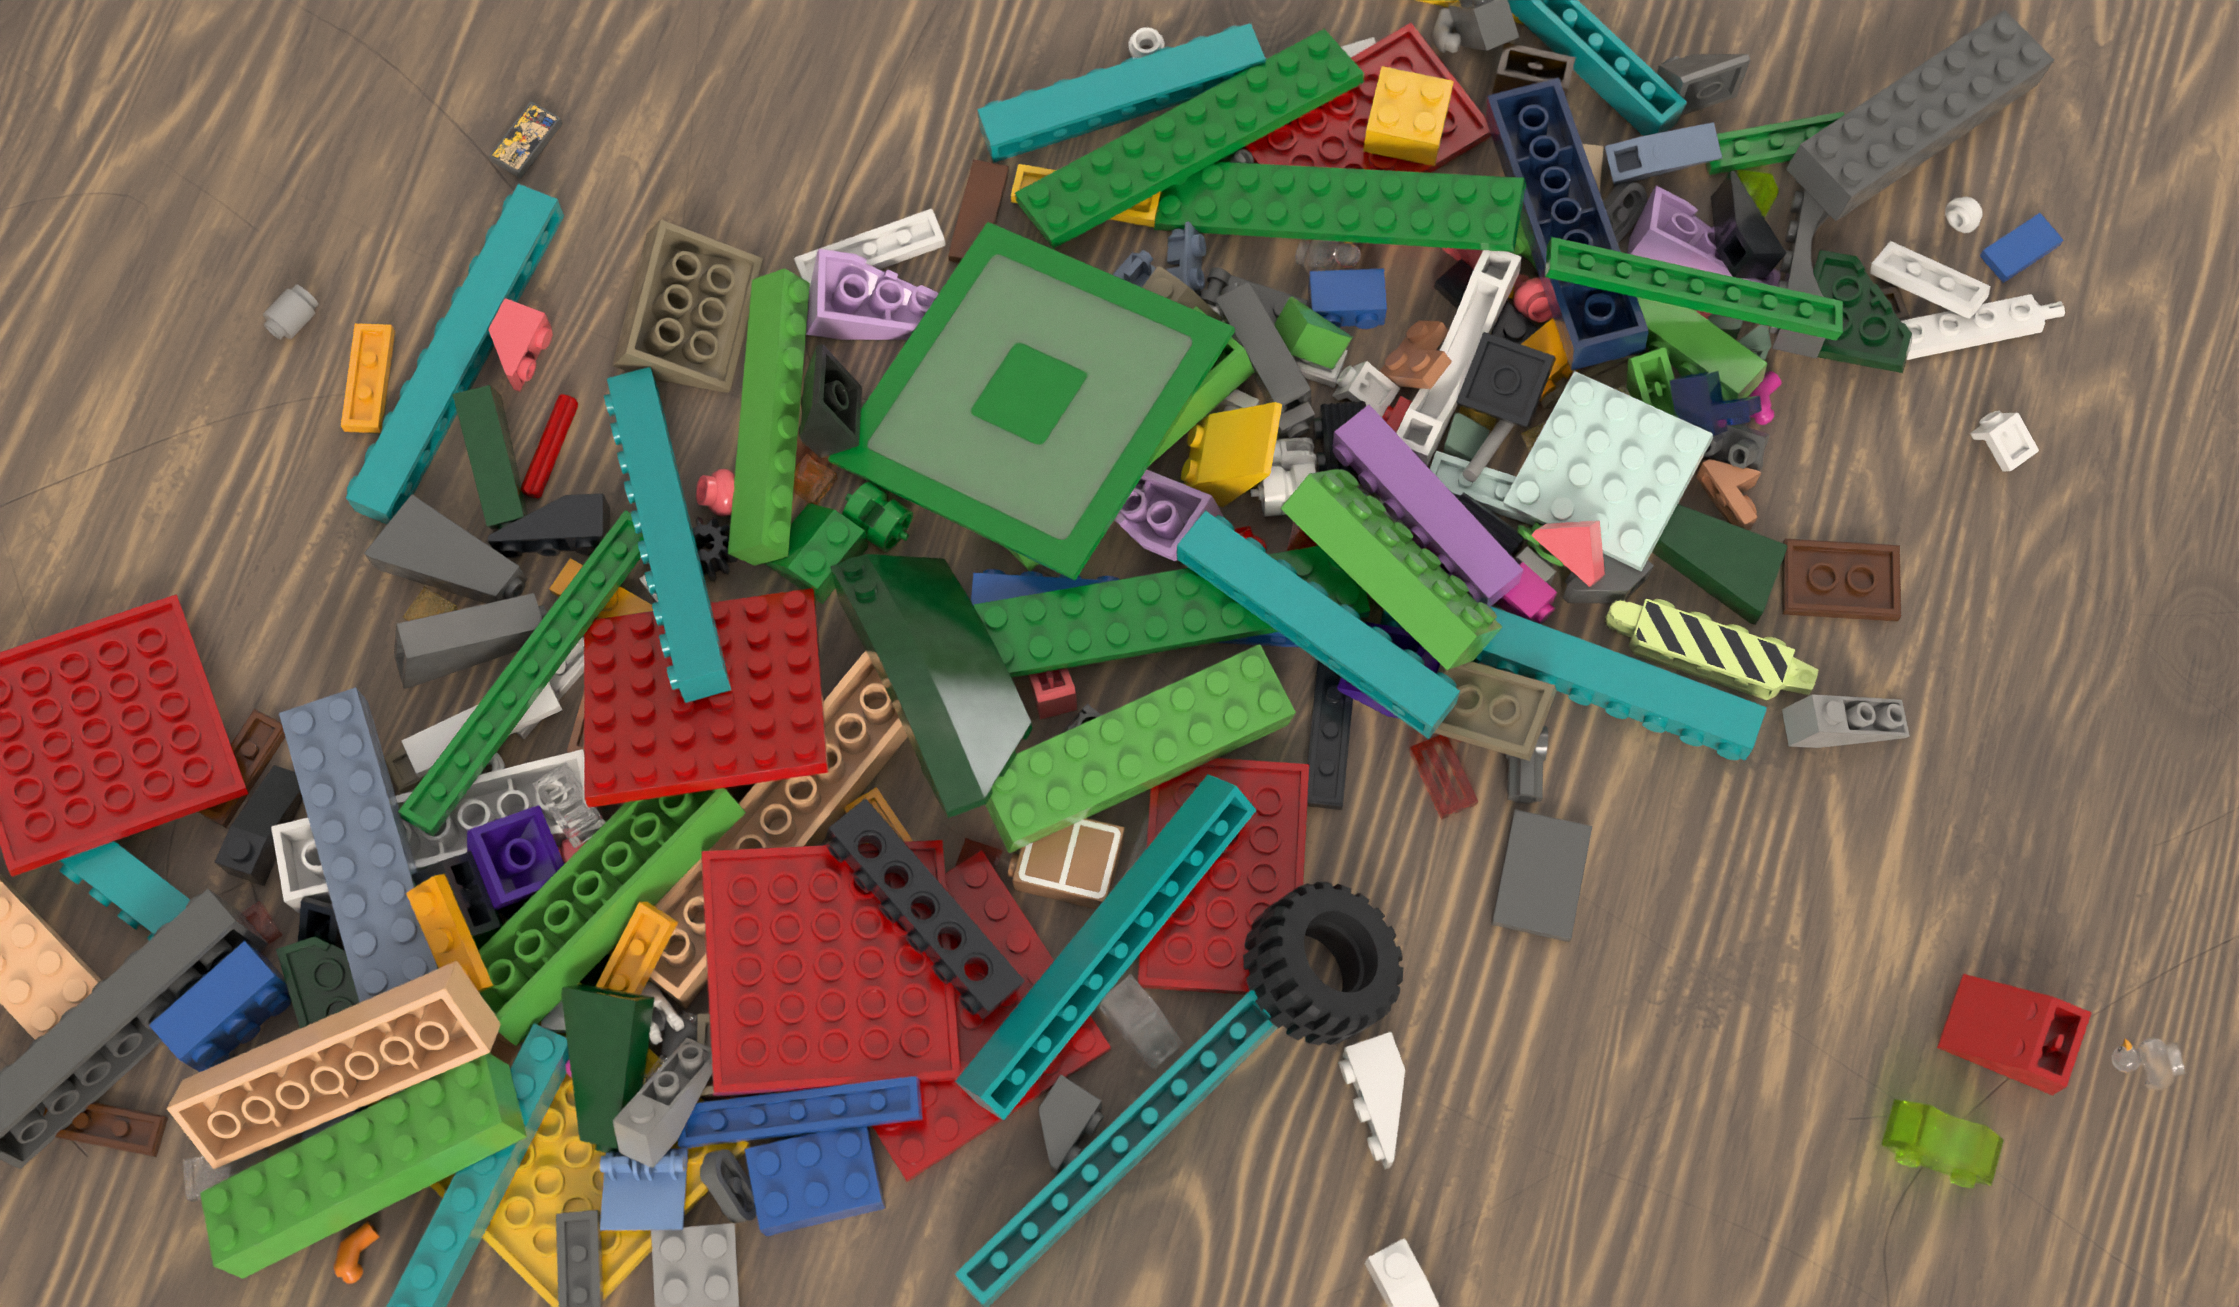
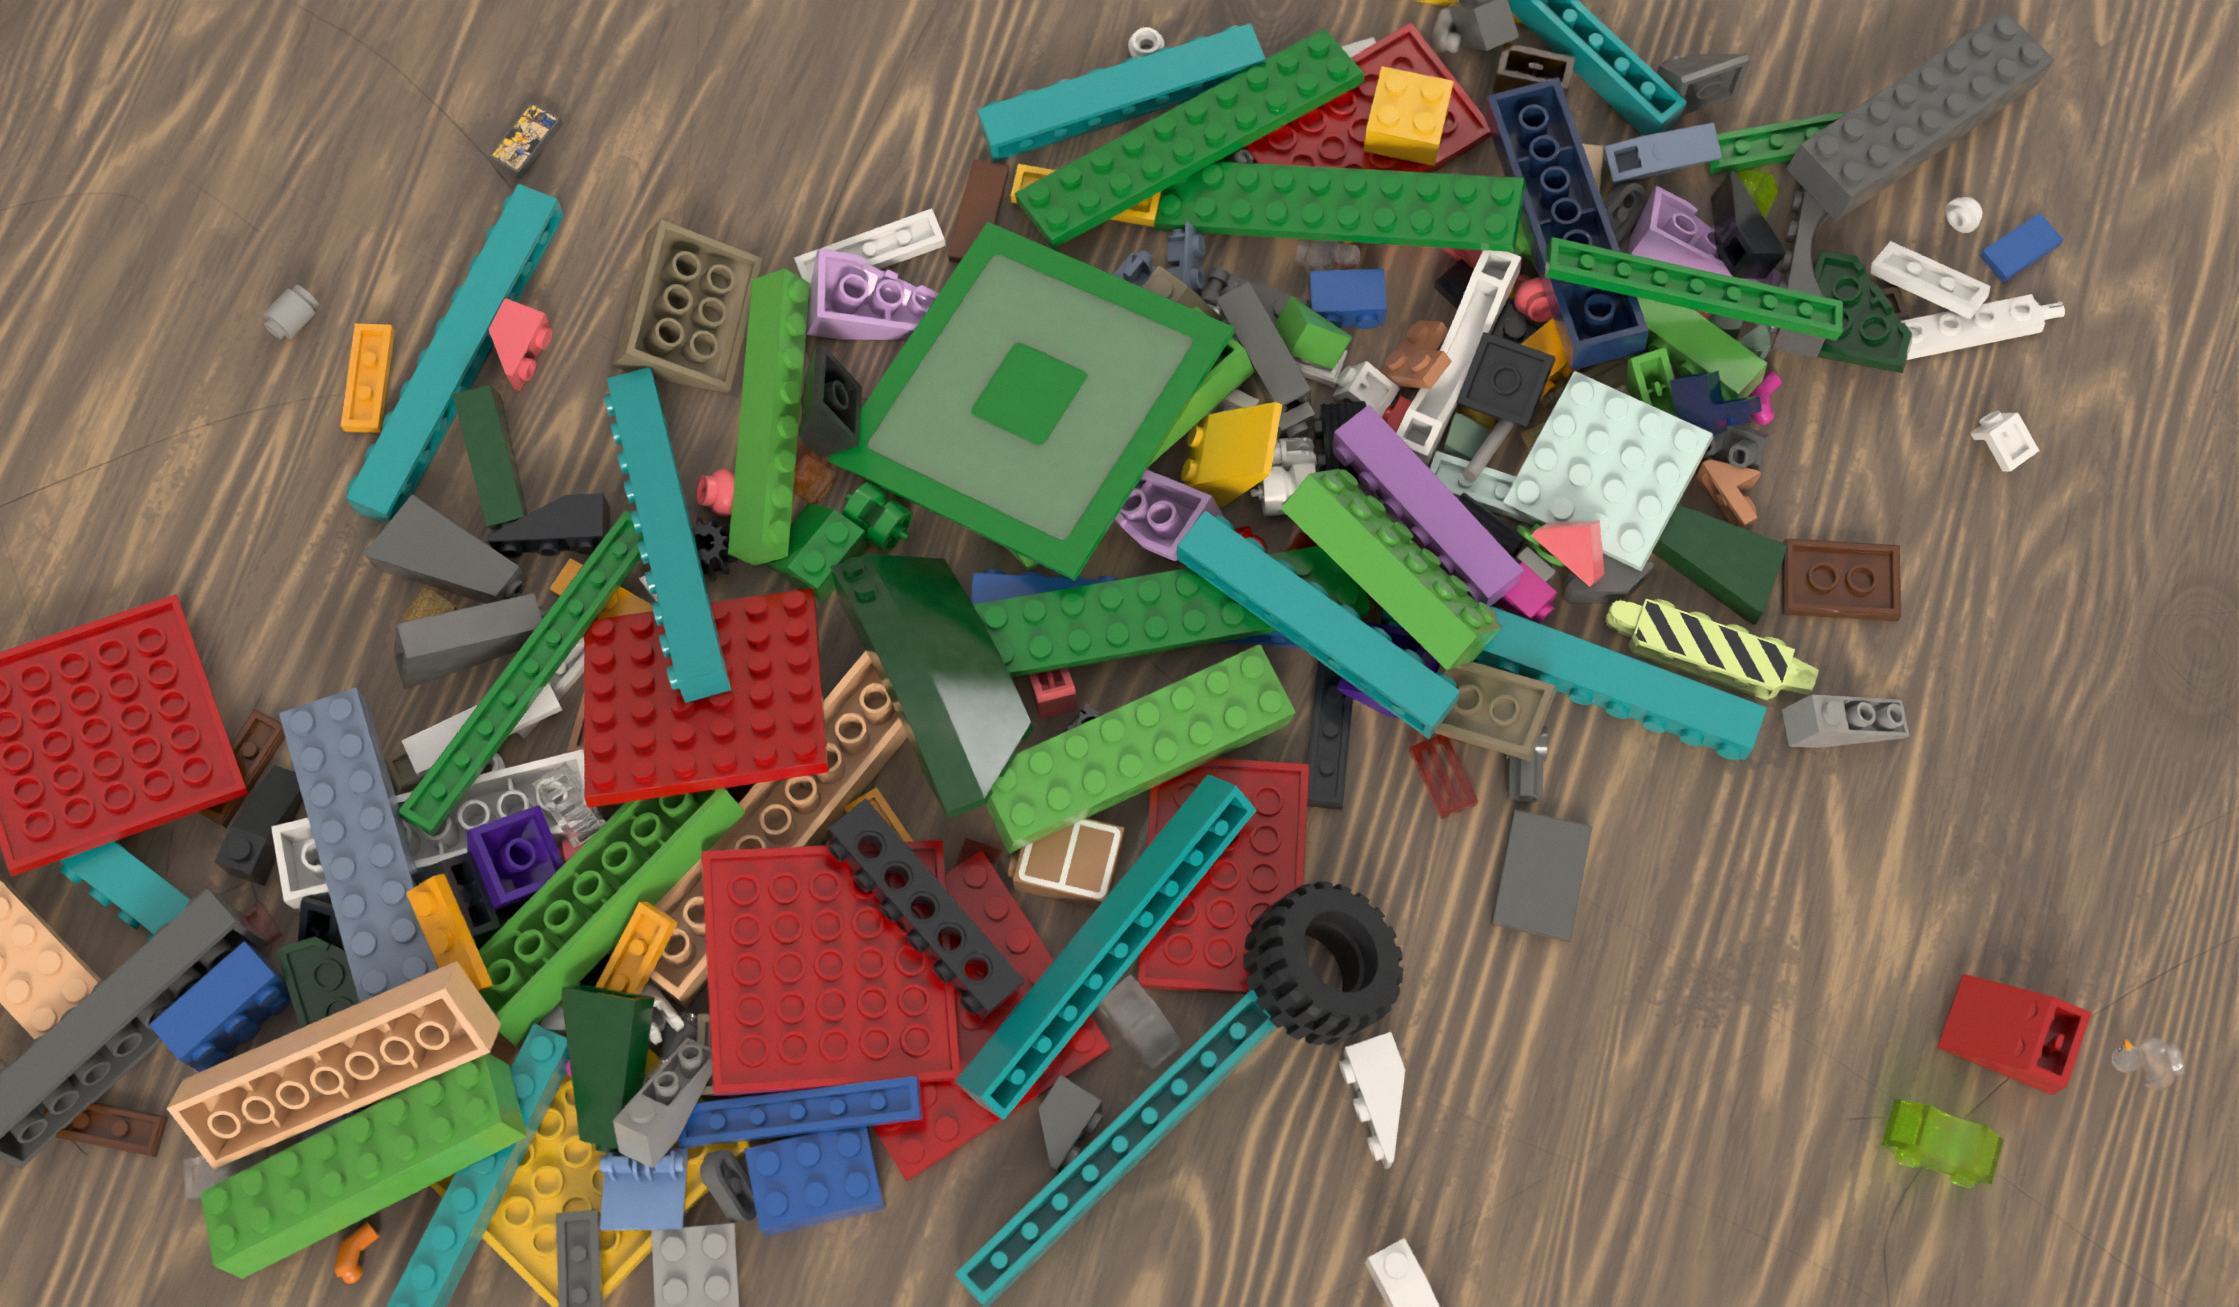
red axle [521,394,579,499] -> none

